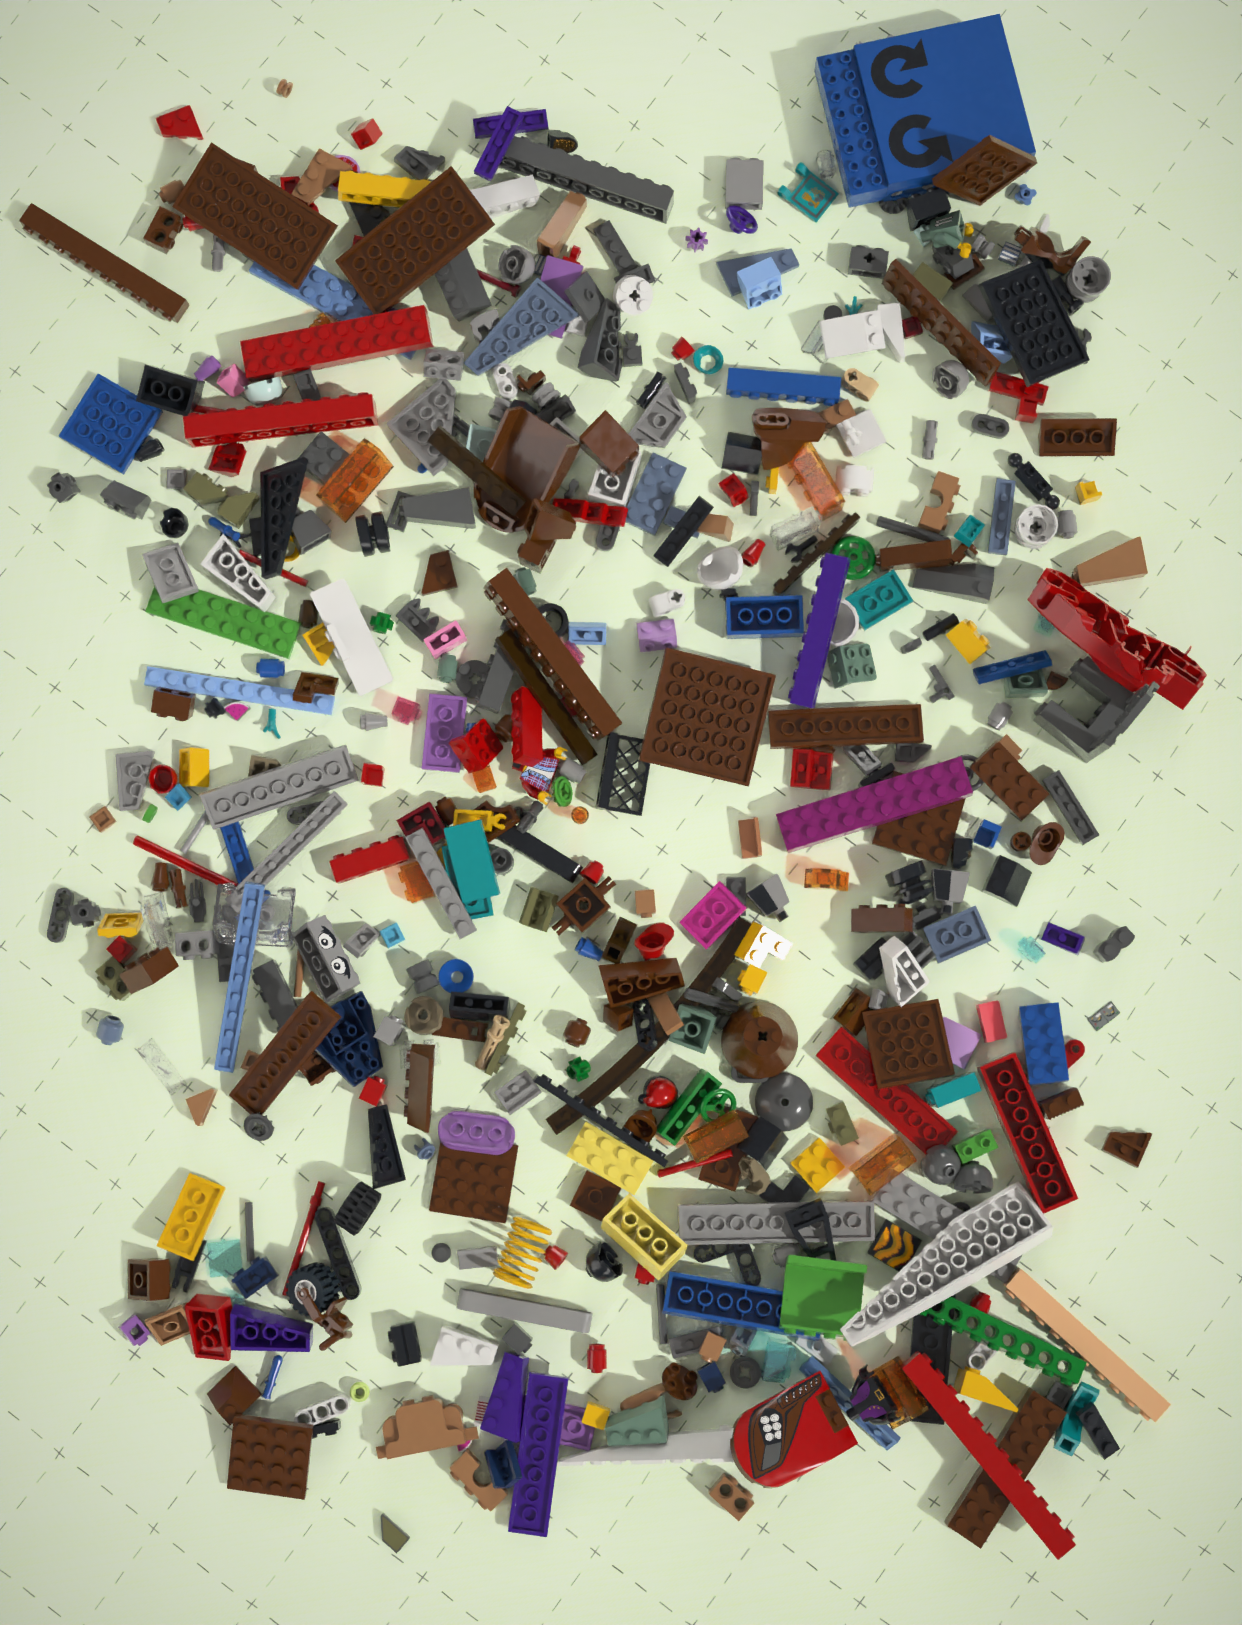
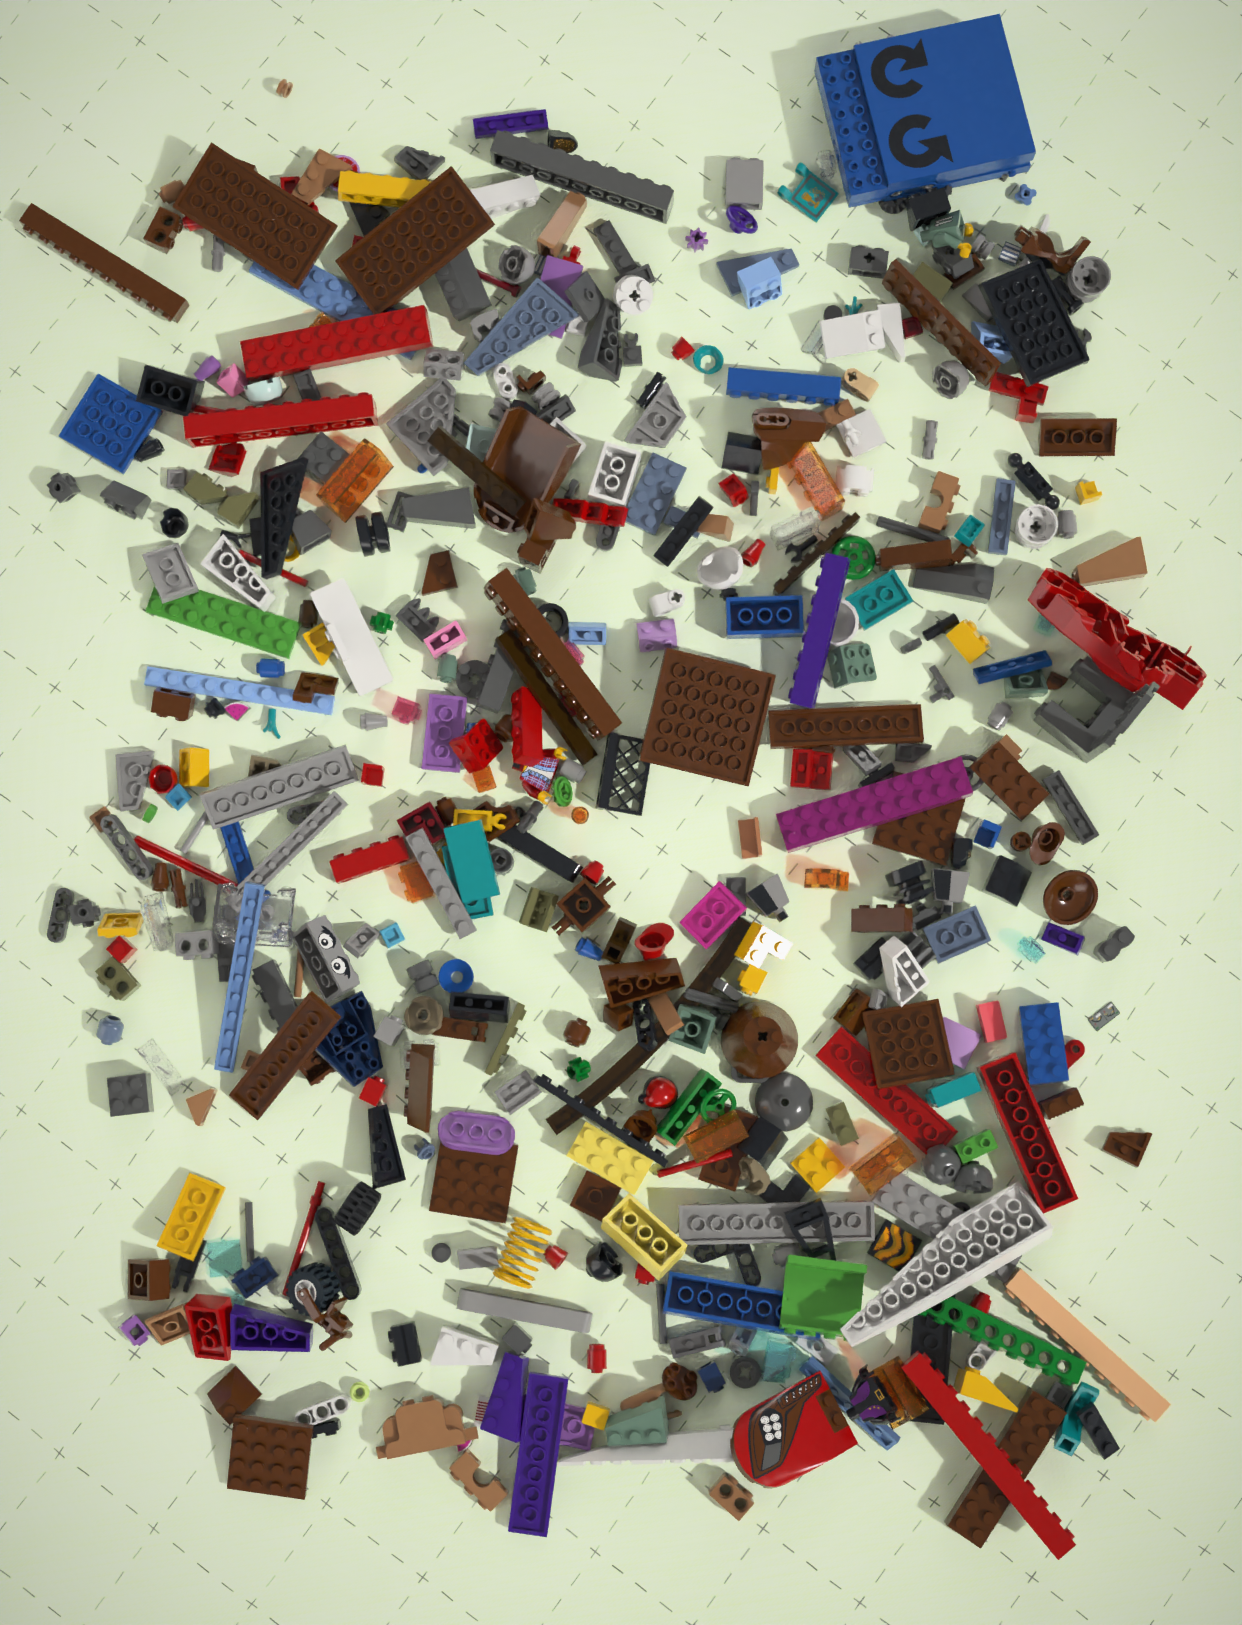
reddish brown brick [119,947,179,994] -> none
red wing [156,105,204,140] -> none
blue piece [208,517,240,541] -> none
dark grey gear [244,1112,275,1141] -> none
blue piece [261,1355,283,1400] -> none
red panel [351,118,383,150] -> none
olive tile [381,1513,410,1554] -> none
dark purple plate [474,106,524,182] -> none
tan pin [475,1015,510,1070] -> none
dark blue bracket [484,1440,522,1489] -> none
reddish brown slope [579,410,639,478] -> none
medium nougat brick [635,889,656,918] -> none
dark grey plate [674,362,698,404] -> none
medium nougat brick [698,1330,727,1363] -> none
reddish brown plate [932,135,1038,206] -> none
dark grey plate [971,414,1010,439] -> none
none -> dark grey beam [100,814,153,880]
none -> dark grey brick [107,1073,154,1117]
none -> reddish brown dish [1043,870,1098,925]

